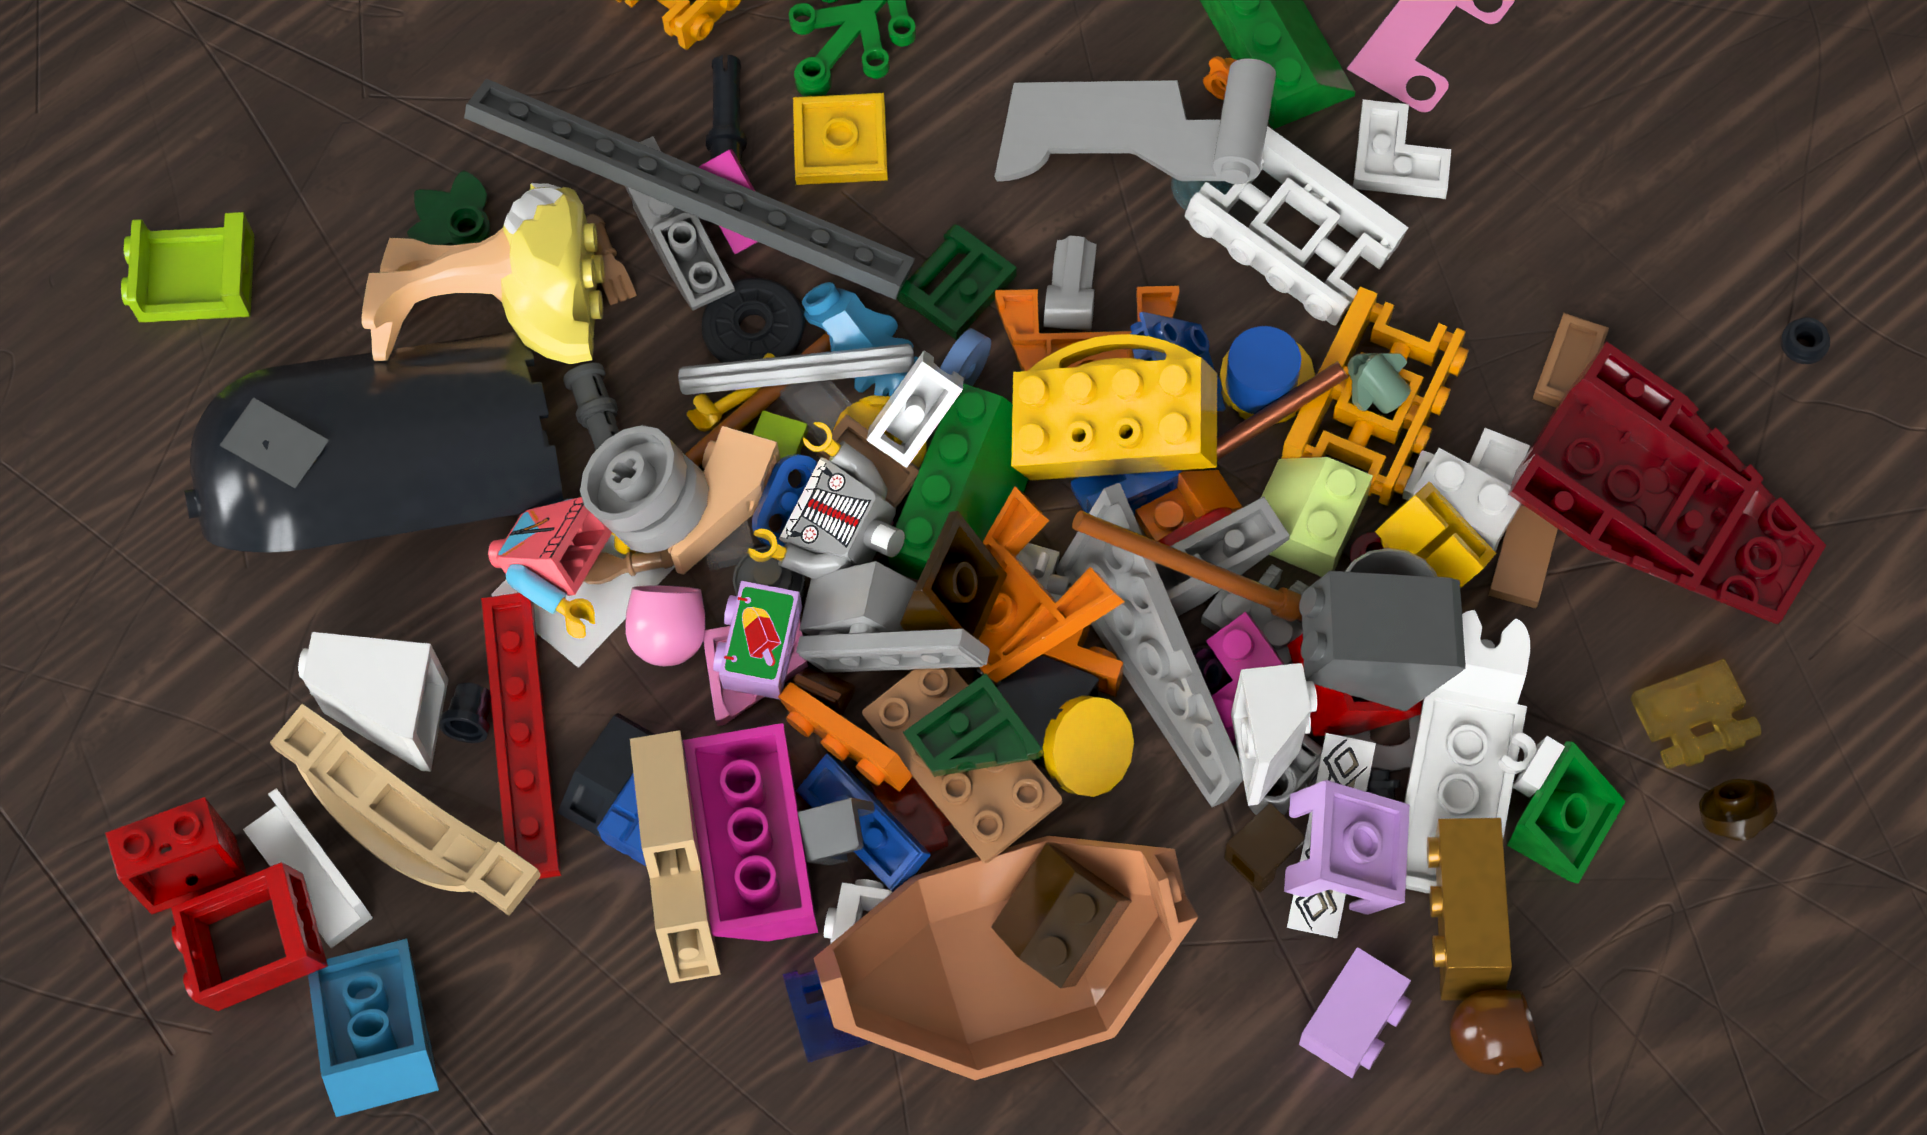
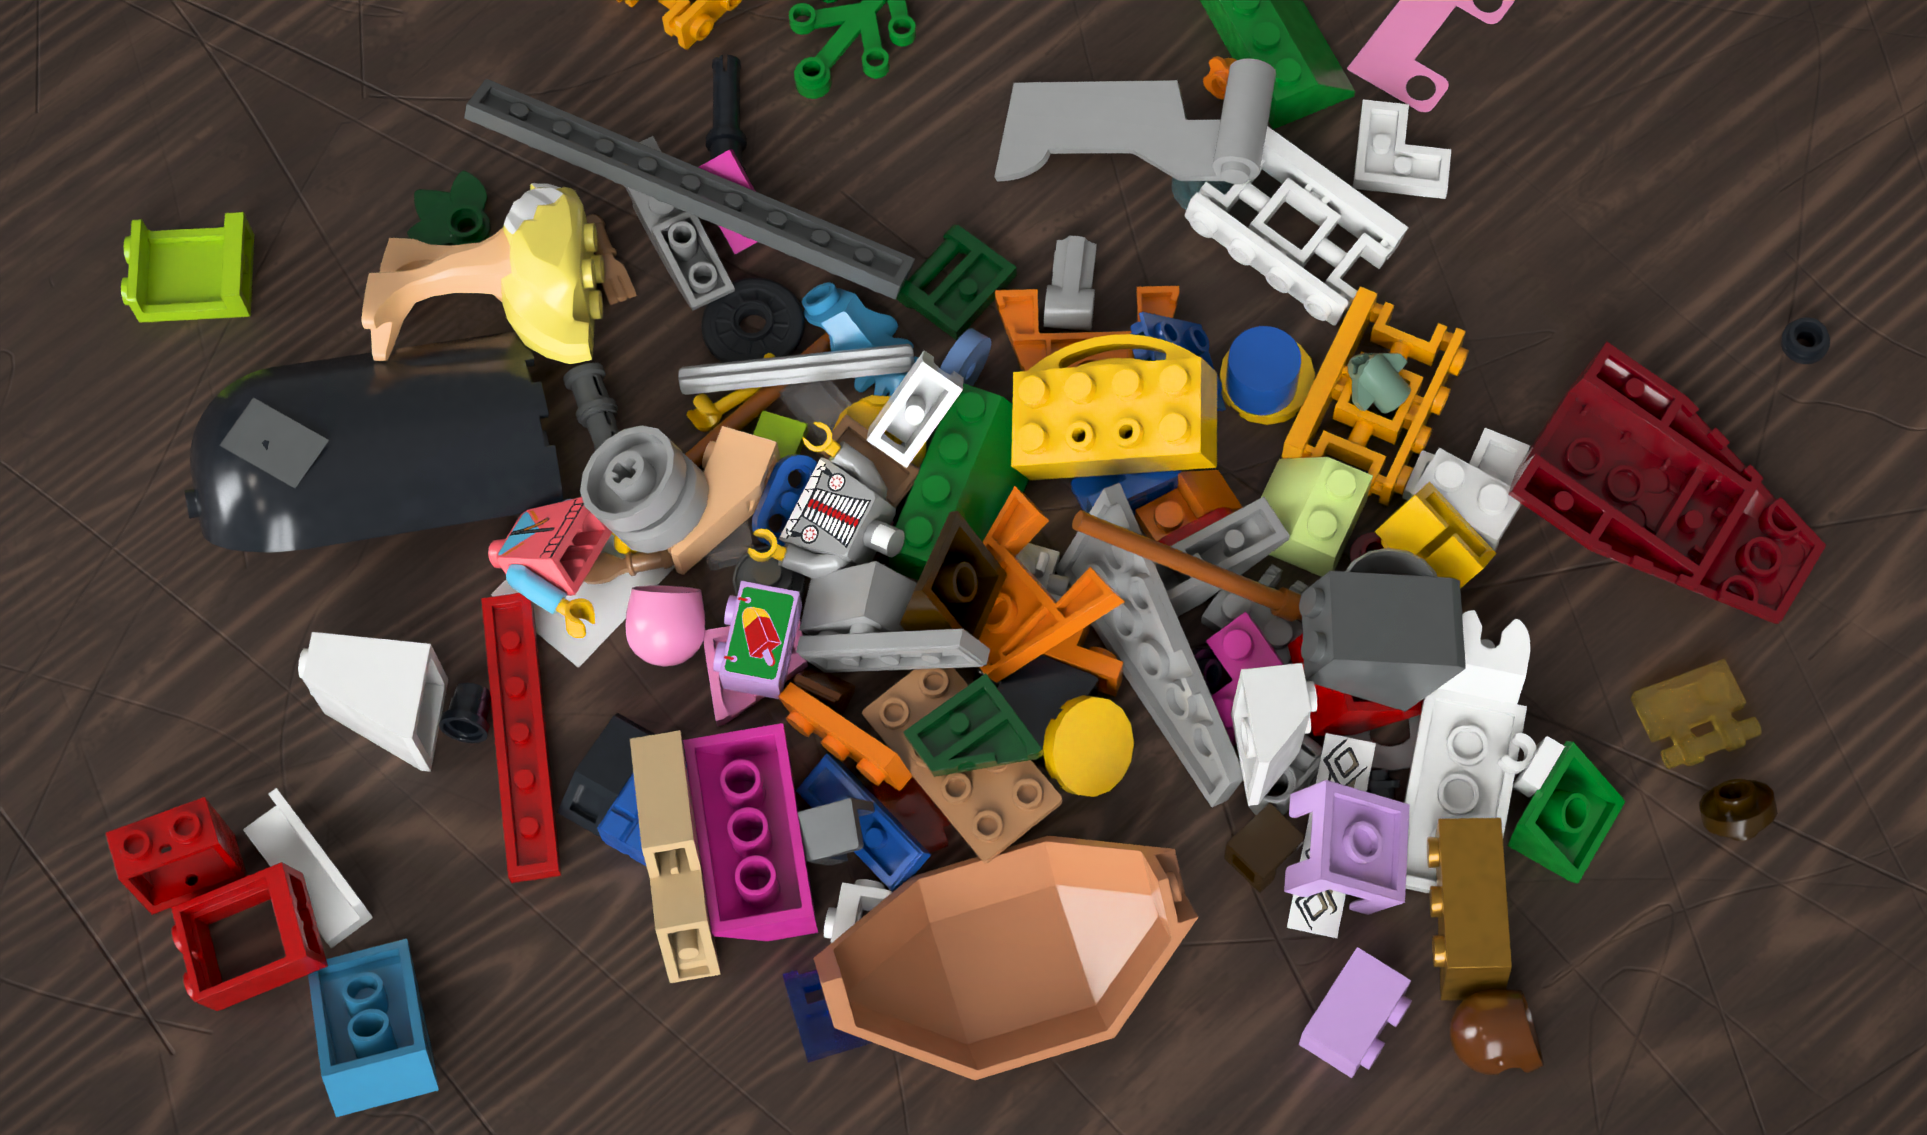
tan piece [270,704,541,916] -> none
yellow tile [793,93,888,185] -> none
dark brown slope [991,843,1131,989] -> none
copper bar [1181,361,1348,472] -> none
medium nougat tile [1488,505,1558,609] -> none
medium nougat tile [1532,313,1609,407] -> none

